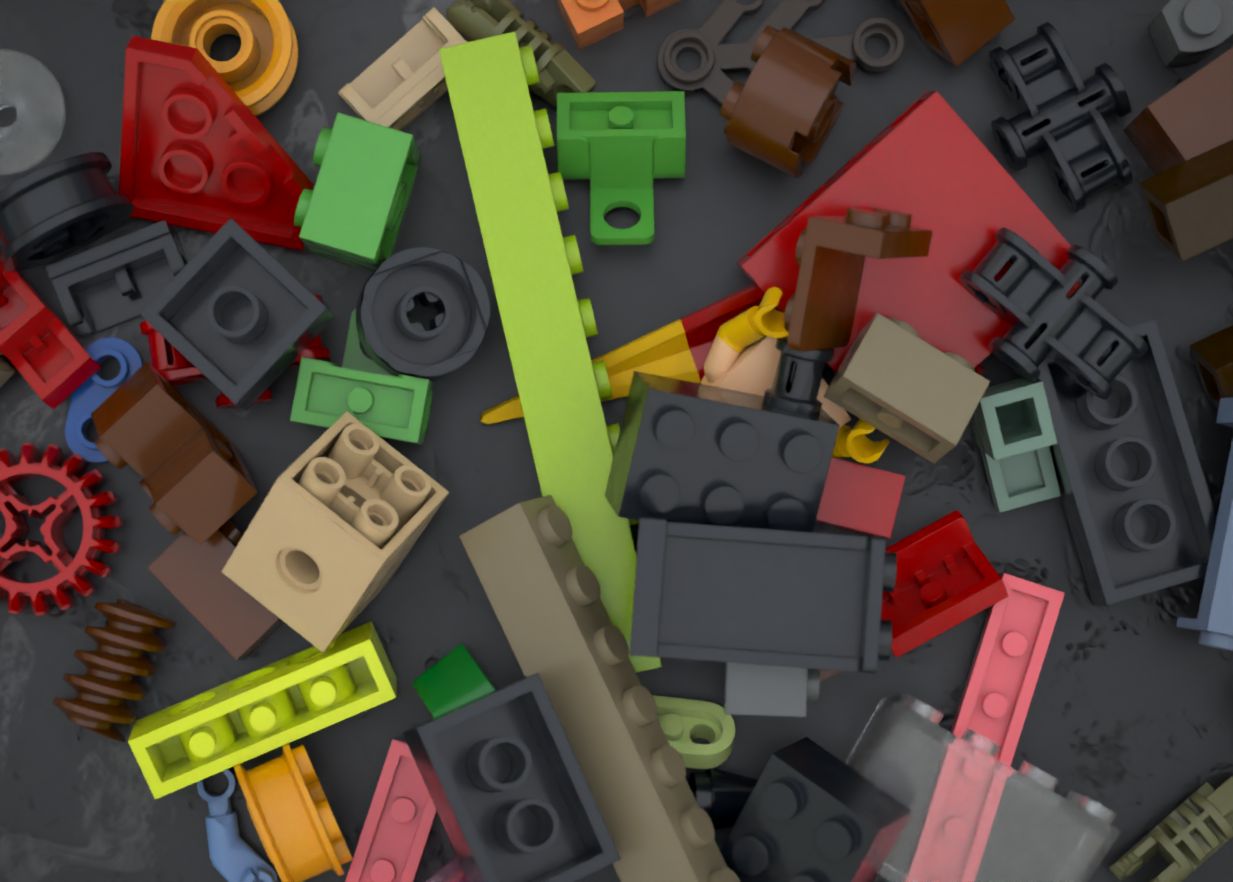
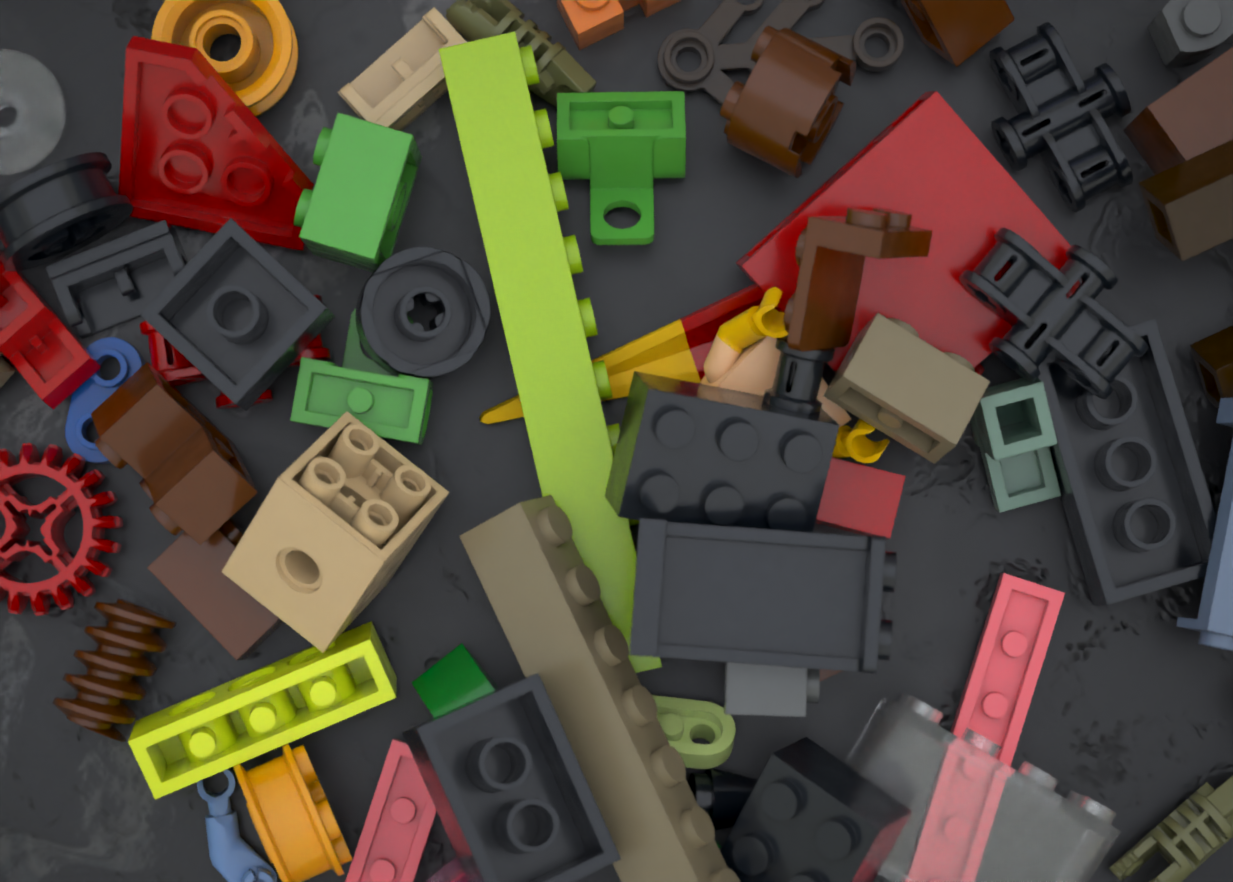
red bracket [881,511,1009,658] -> none

